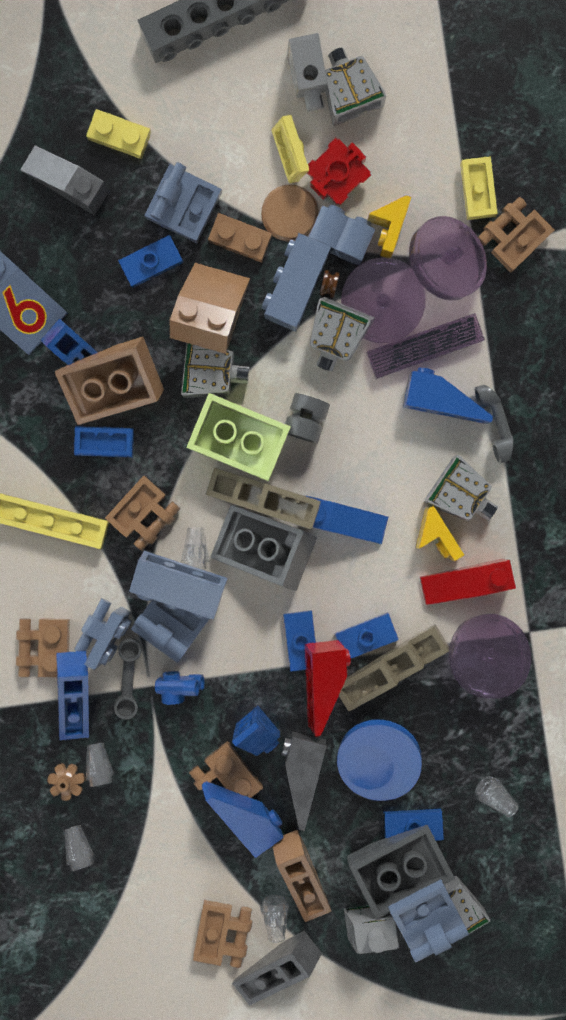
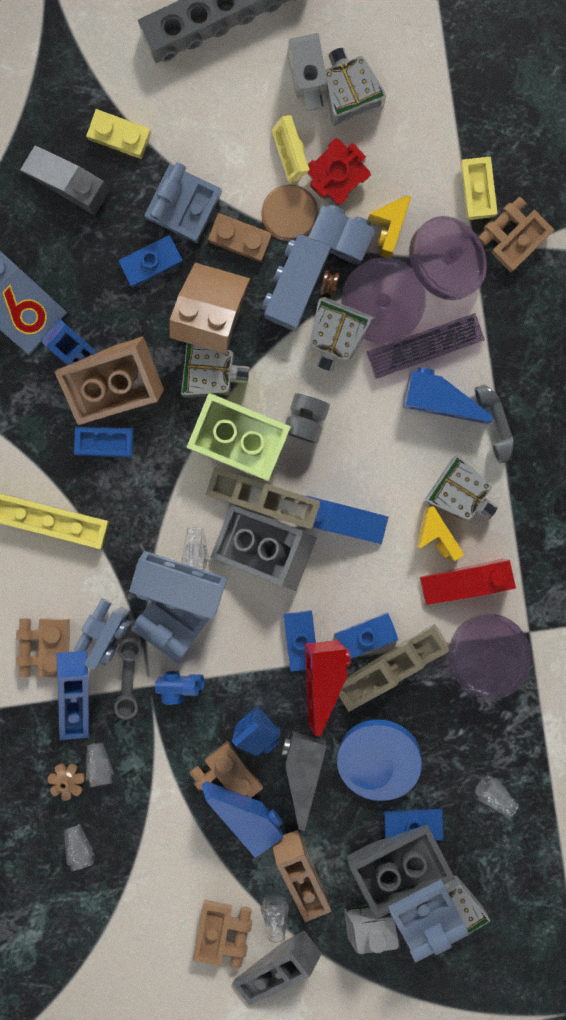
medium nougat plate [105,476,181,551] -> none

